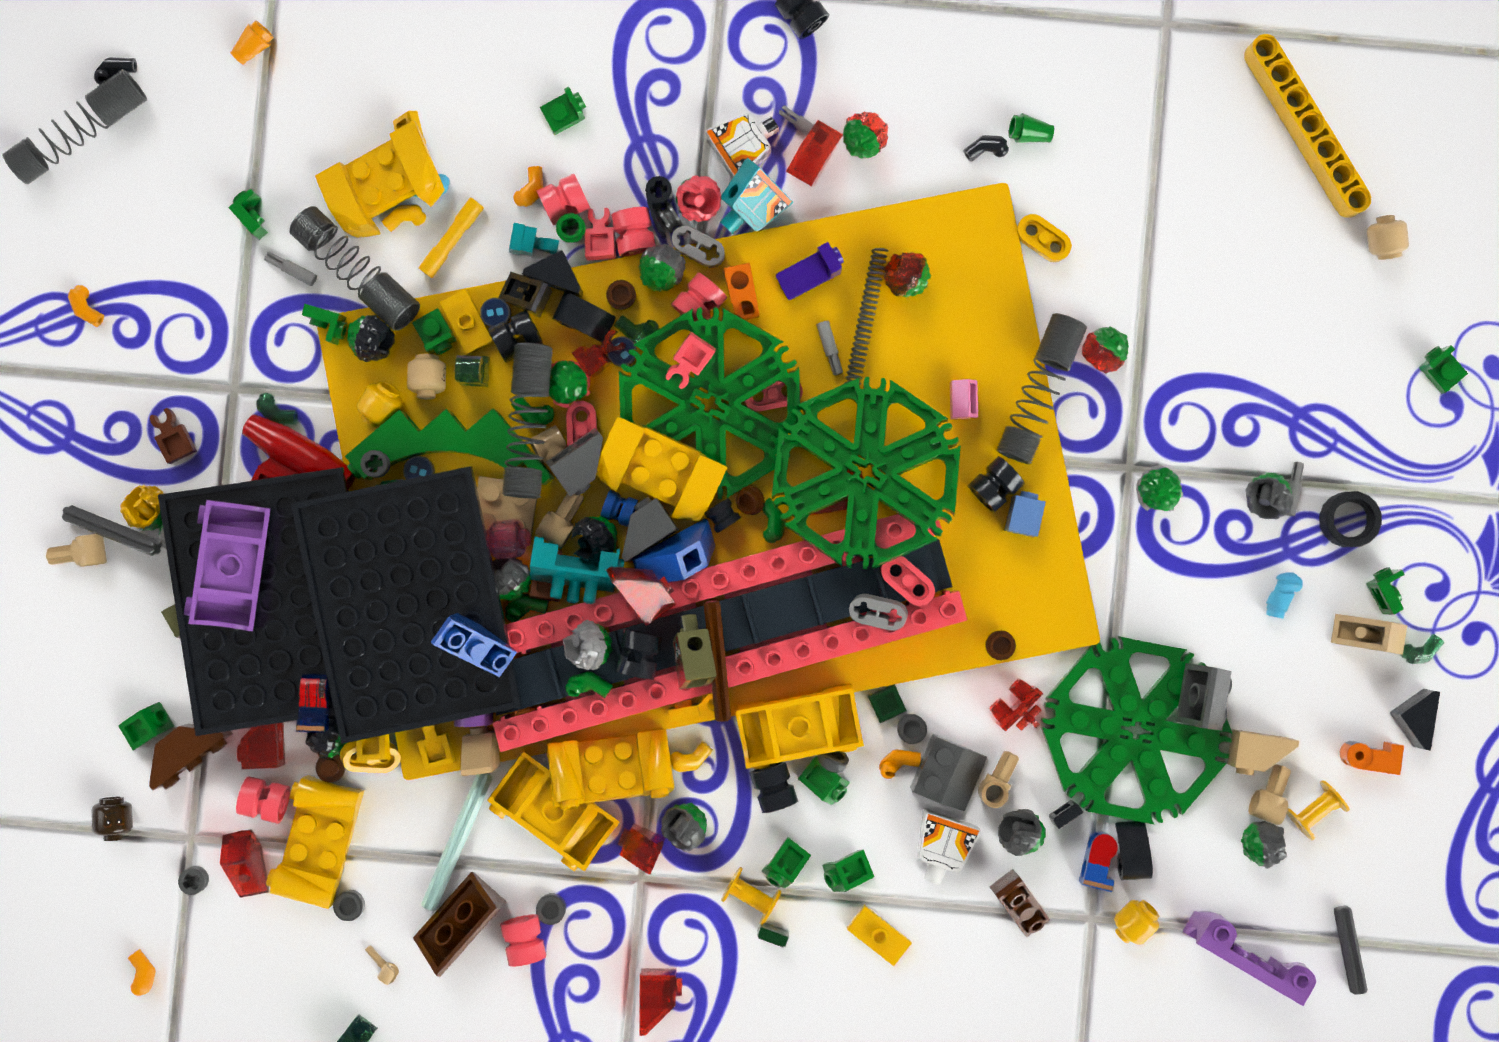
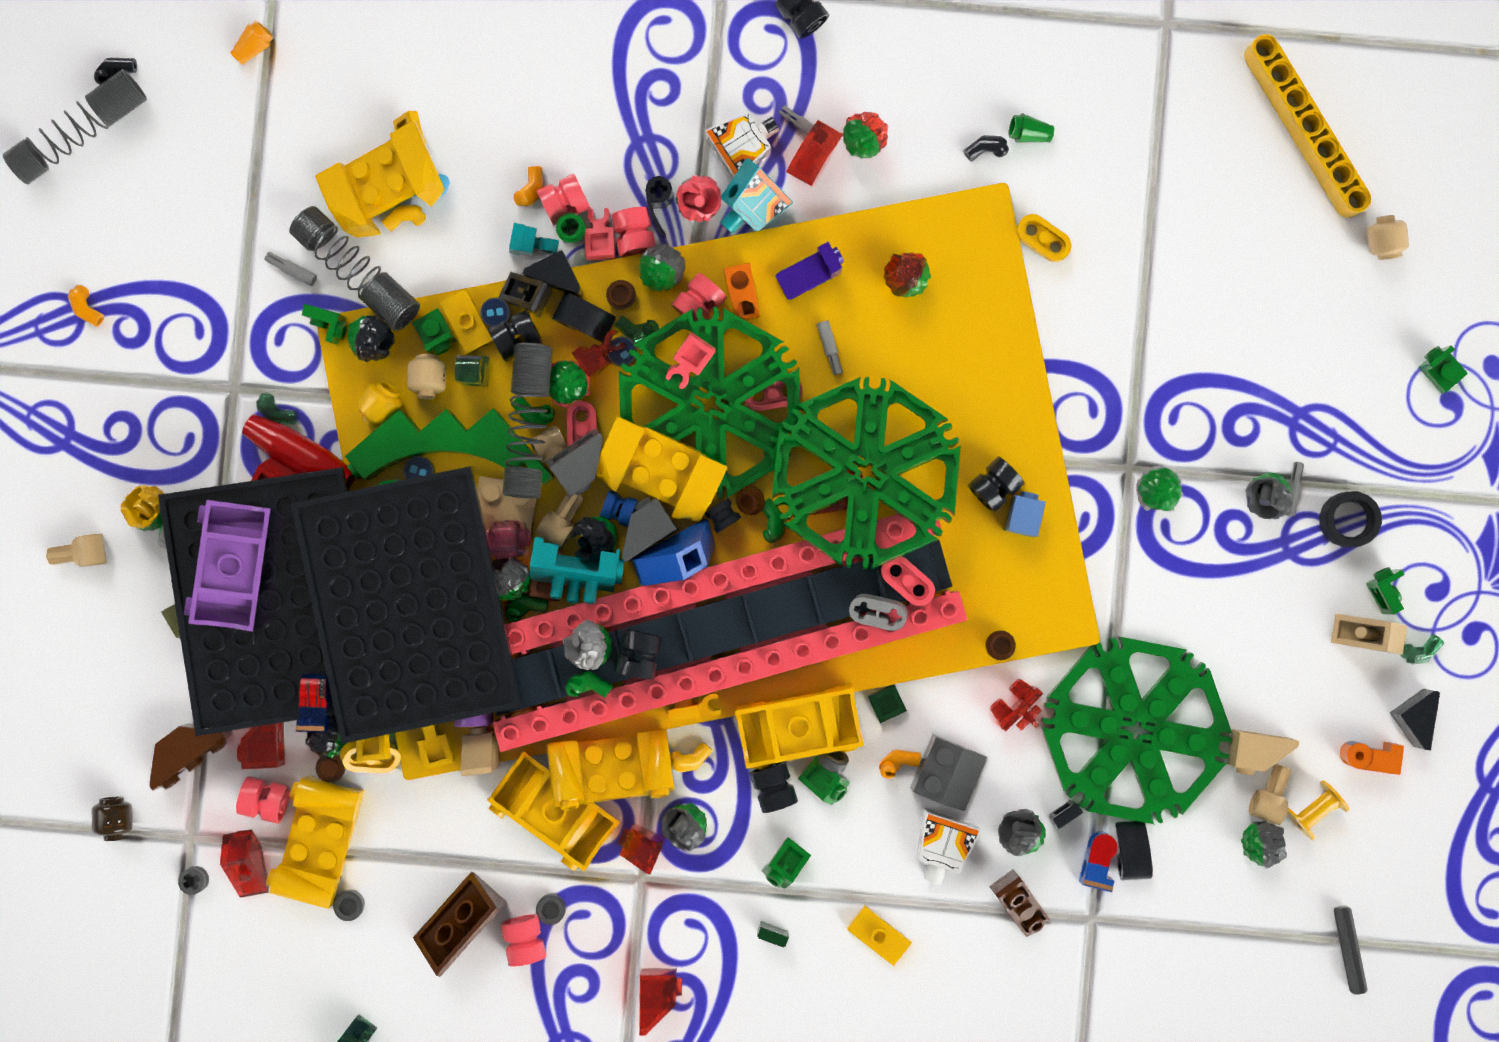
dark grey axle [62,505,162,556] -> none
green bracket [118,702,174,751] -> none
light orange arm [128,949,156,996] -> none
copper plate [150,408,197,464] -> none
green bracket [228,189,268,240] -> none
dark grey bush [360,450,391,478] -> none
tan hand [365,945,399,985] -> none
yellow piece [418,197,484,278] -> none
light aqua axle [421,773,493,911] -> none
blue slope [431,613,517,677] -> none
green bracket [540,86,587,135] -> none
clear red slope [606,566,676,626] -> none
dark grey bush [656,203,683,233] -> none
light grey beam [672,226,725,268] -> none
olive torso [673,614,717,690] -> none
reddish brown axle [704,601,731,722] -> none
yellow piece [721,867,781,925] -> none
green bracket [822,849,875,892] -> none
dark grey piece [844,248,889,385] -> none
dark grey tile [897,714,927,744] -> none
bright pink piece [950,379,978,419] -> none
tan axle [978,751,1019,808] -> none
dark grey piece [996,313,1087,464] -> none
piece [1081,326,1129,374] -> none
yellow head [1114,900,1160,945] -> none
dark grey slope [1176,663,1232,731] -> none
medium lavender piece [1182,911,1317,1006] -> none
medium azure arm [1266,572,1303,619] -> none

